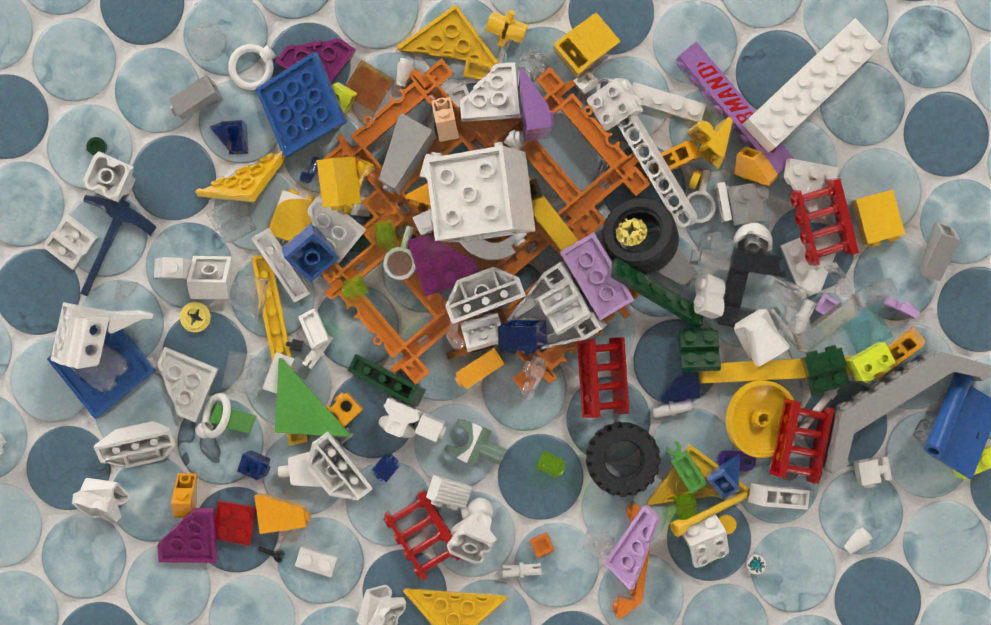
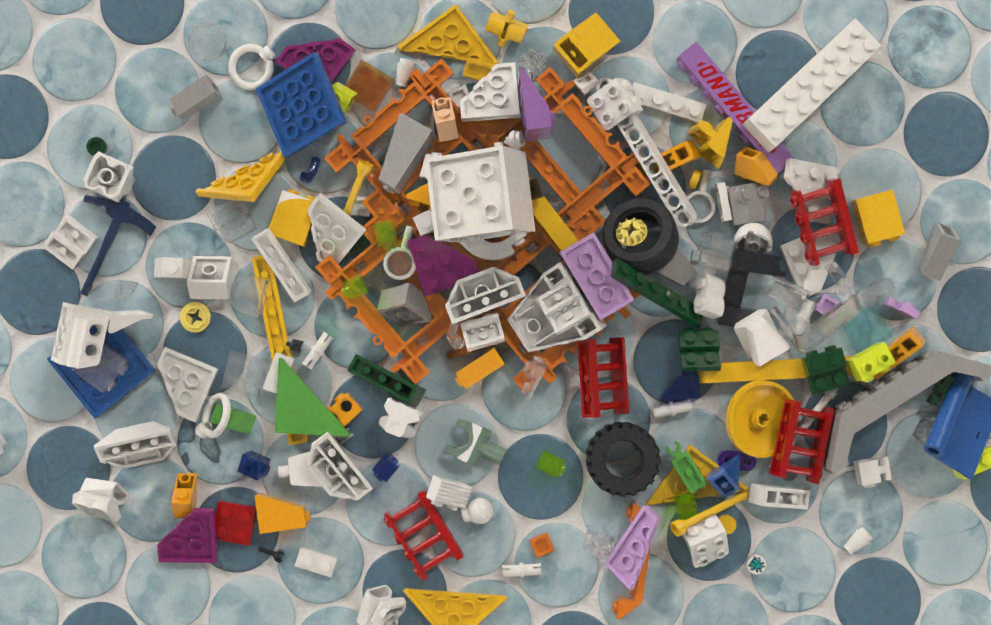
clear blue slope [210,120,249,155] -> none
blue slope [282,223,340,282] -> none
white tile [298,308,331,350] -> none
yellow brick [317,157,361,211] -> none
white brick [415,413,447,442] -> none
white piece [446,511,497,564] -> none
clear blue brick [498,320,548,354] -> none
none -> light grey slope [377,283,432,327]
none -> dark green plate [926,375,955,406]

